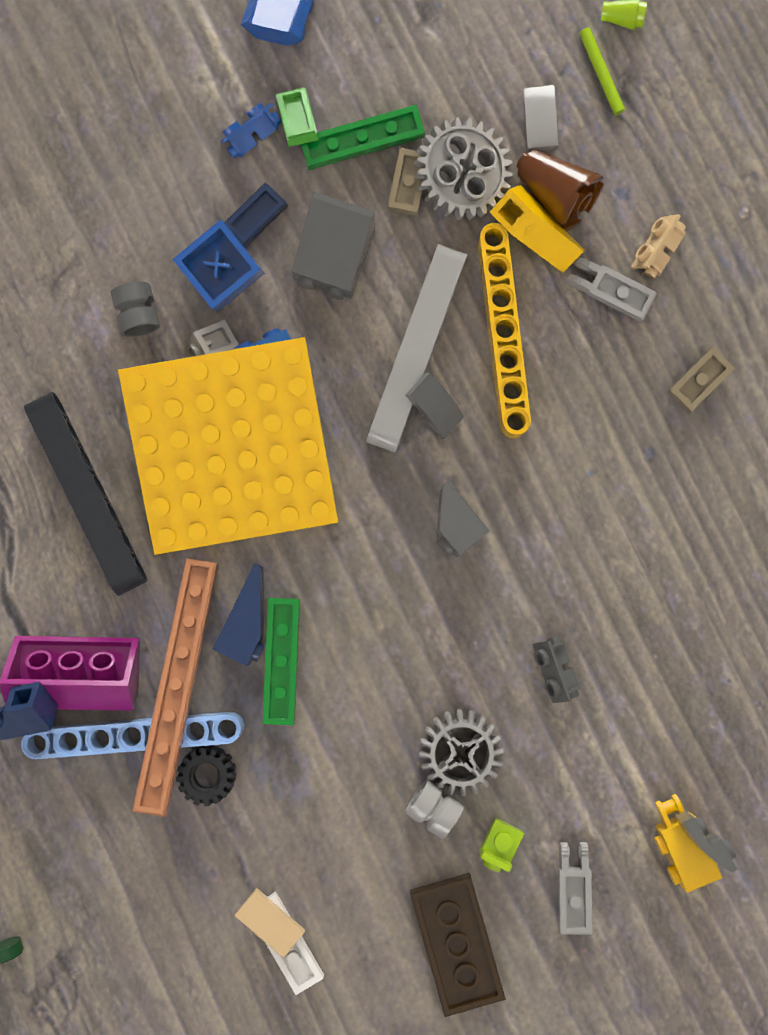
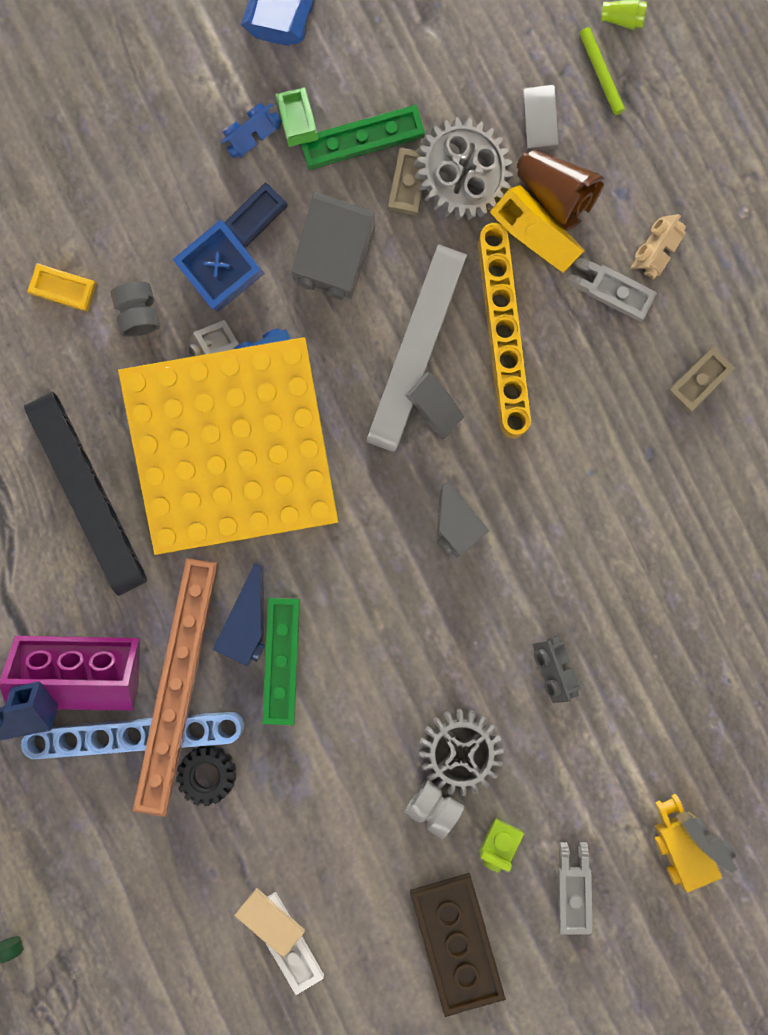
none -> yellow tile [27,263,97,312]

